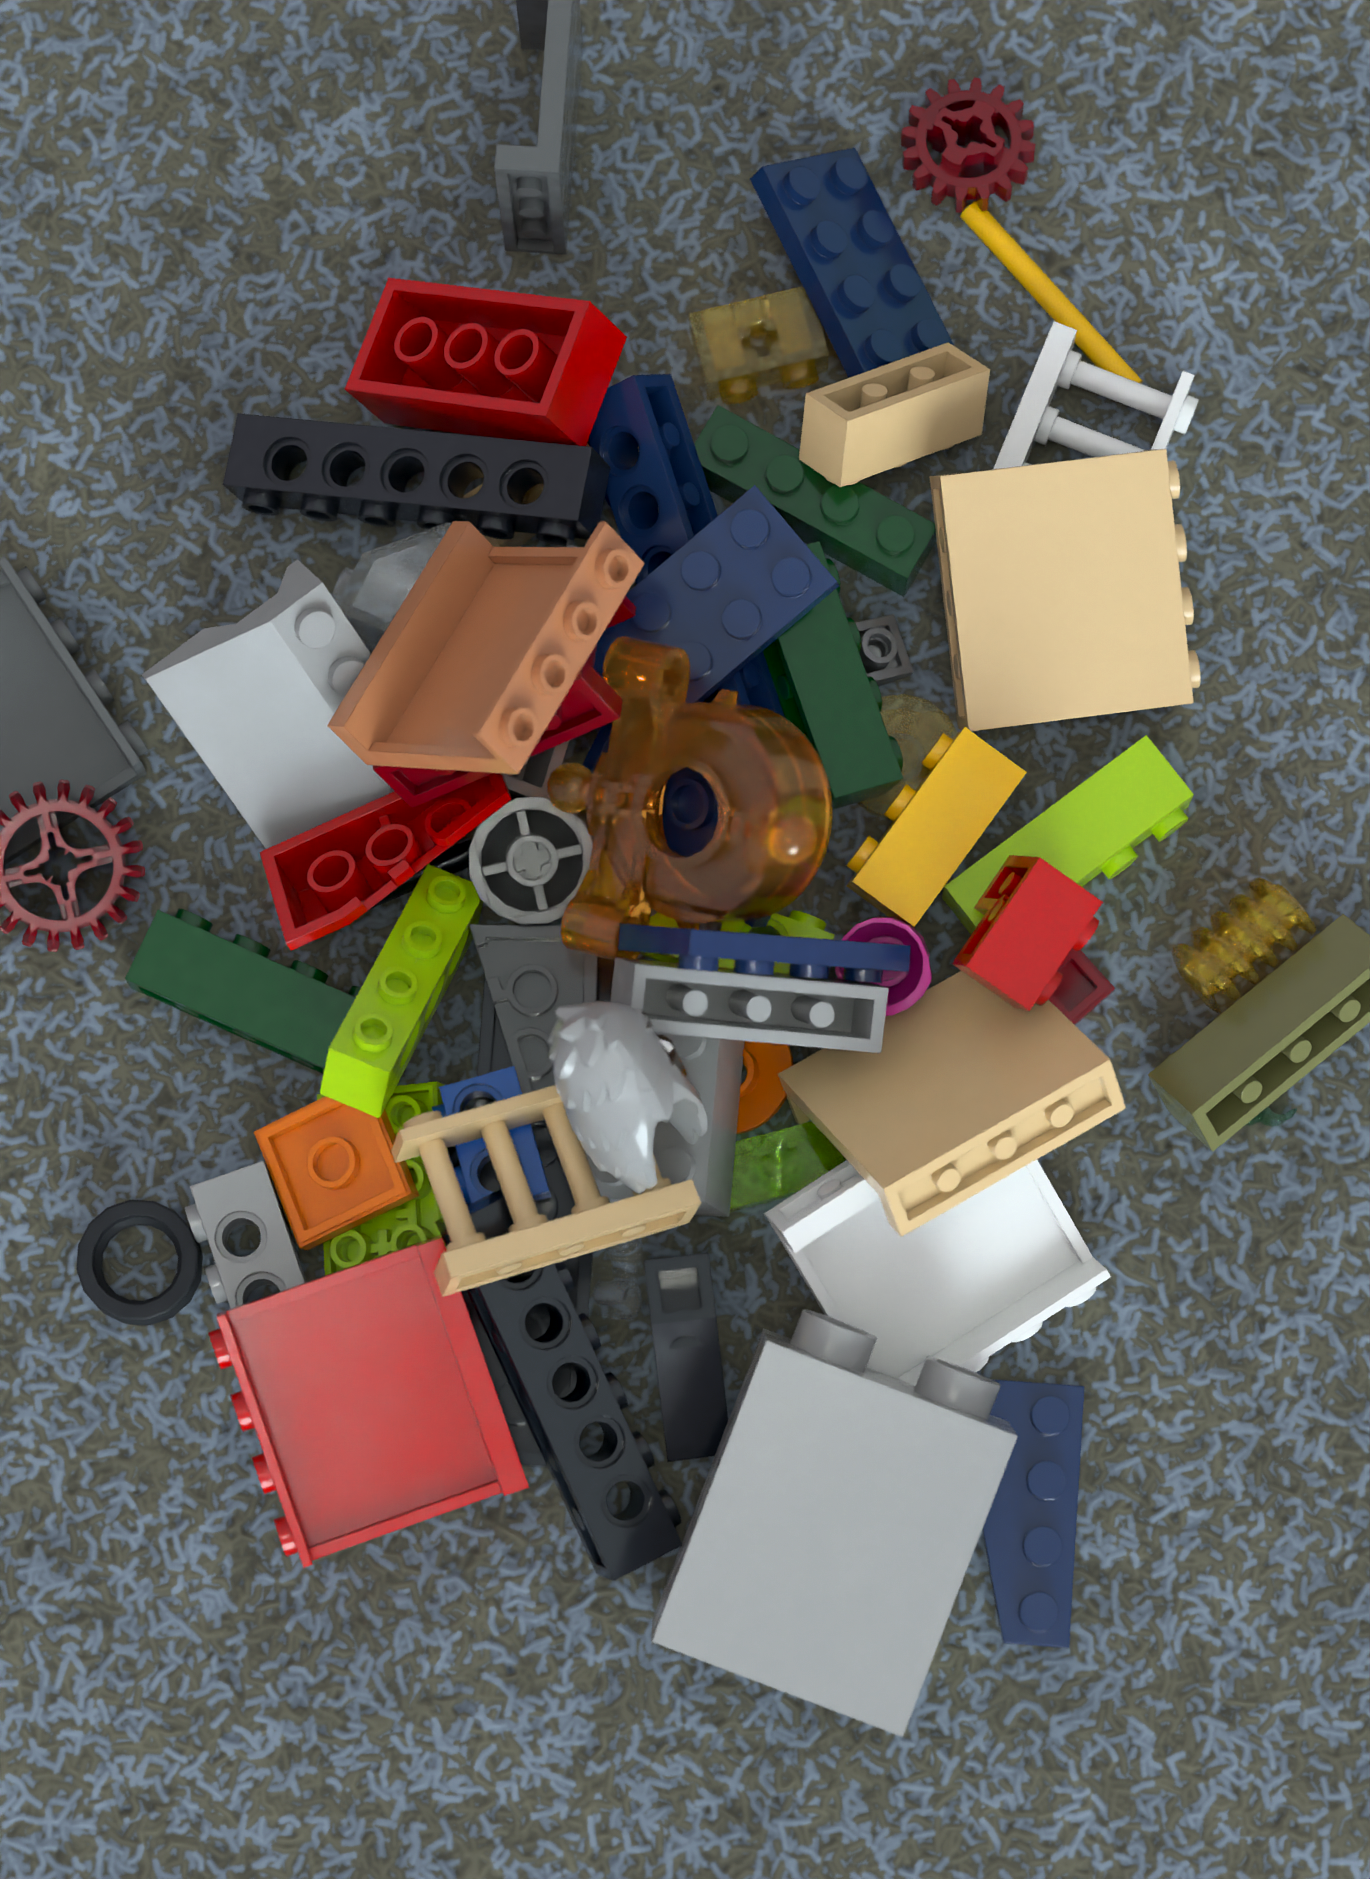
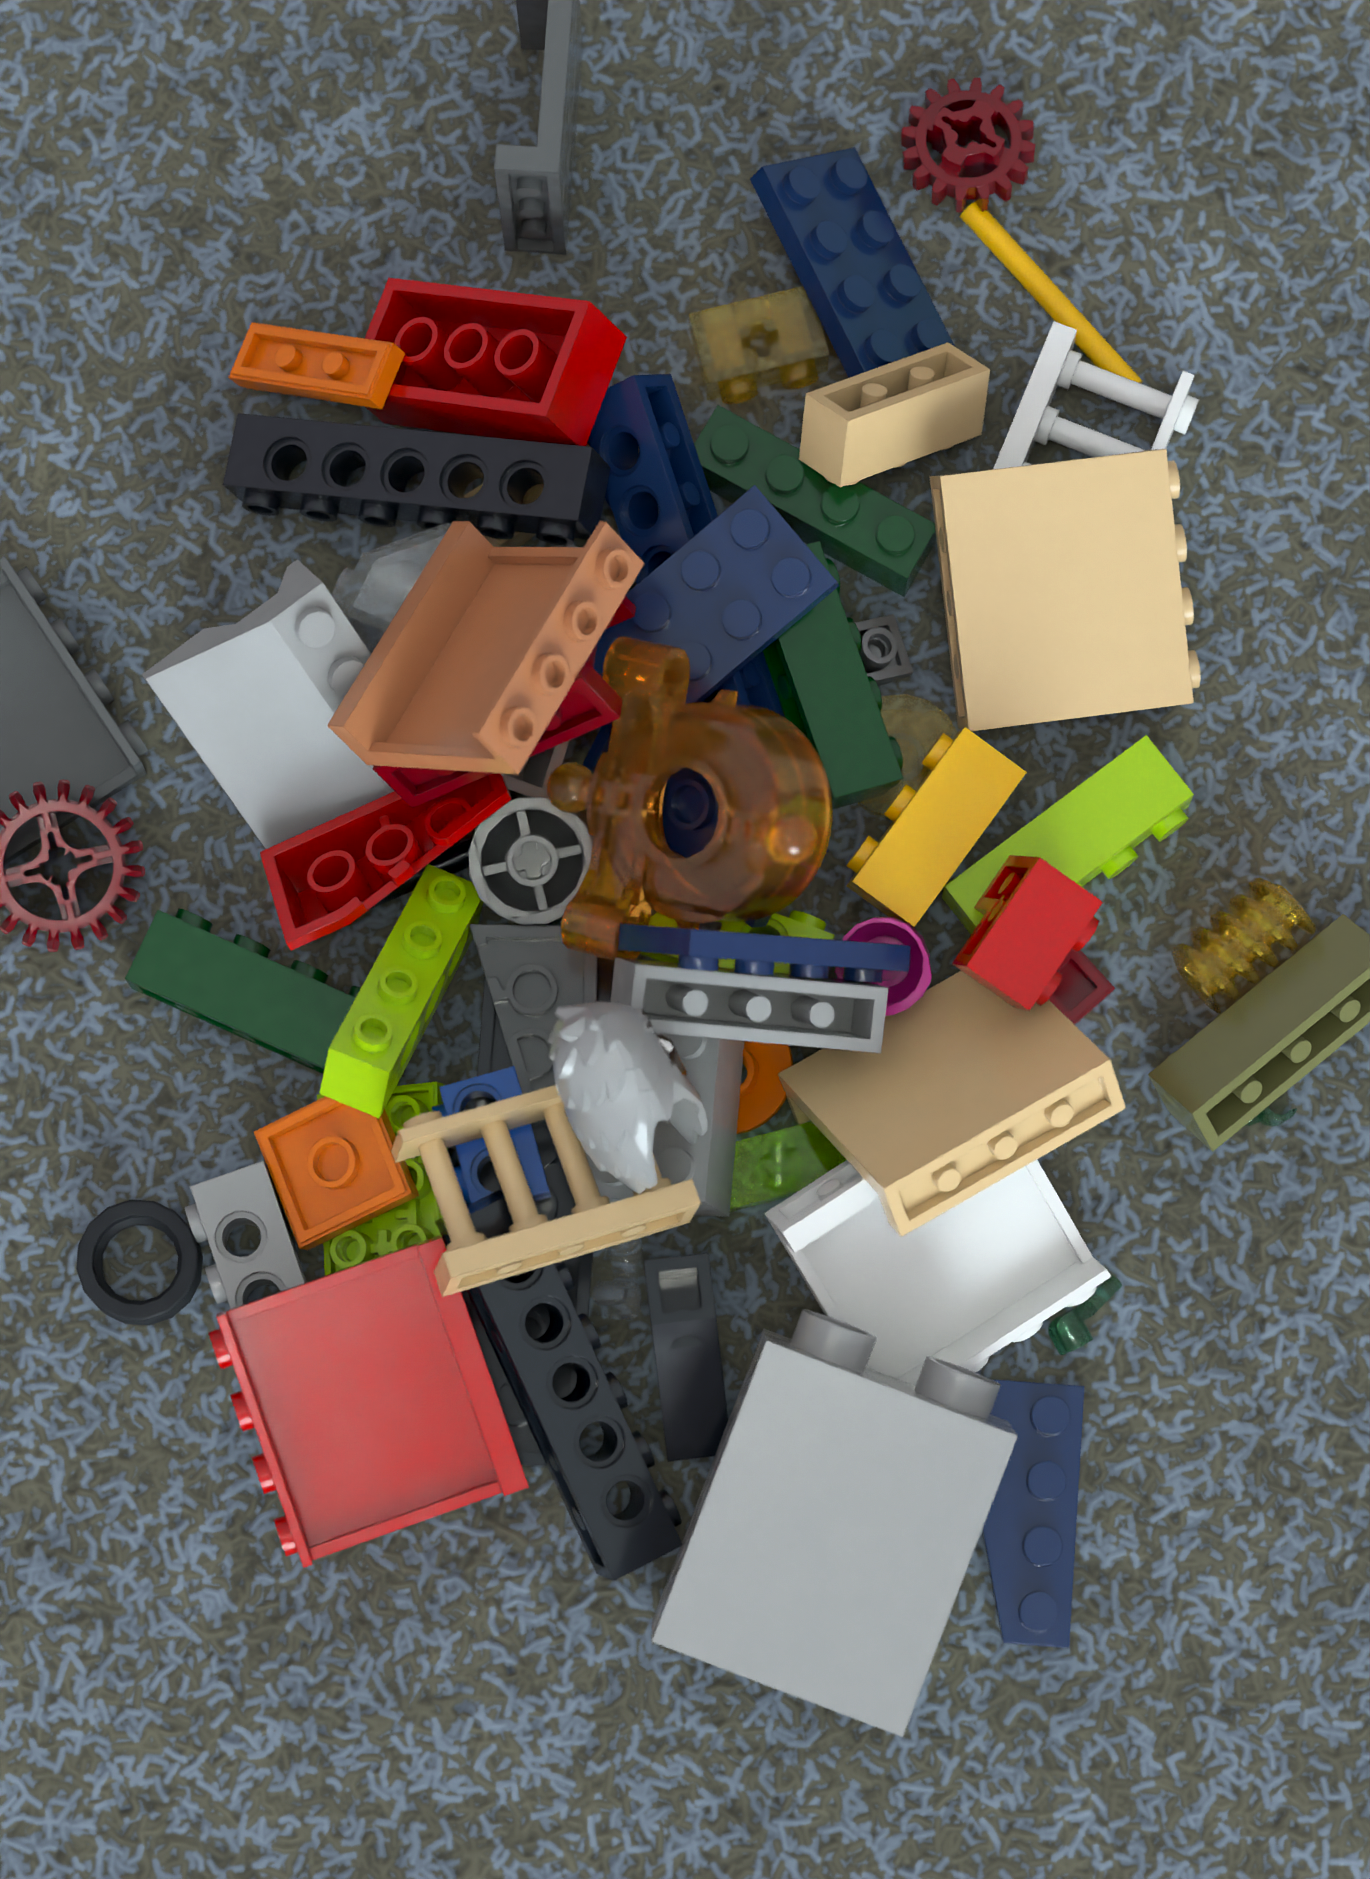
none -> orange tile [228,322,405,409]
none -> clear green hand [1048,1275,1122,1355]

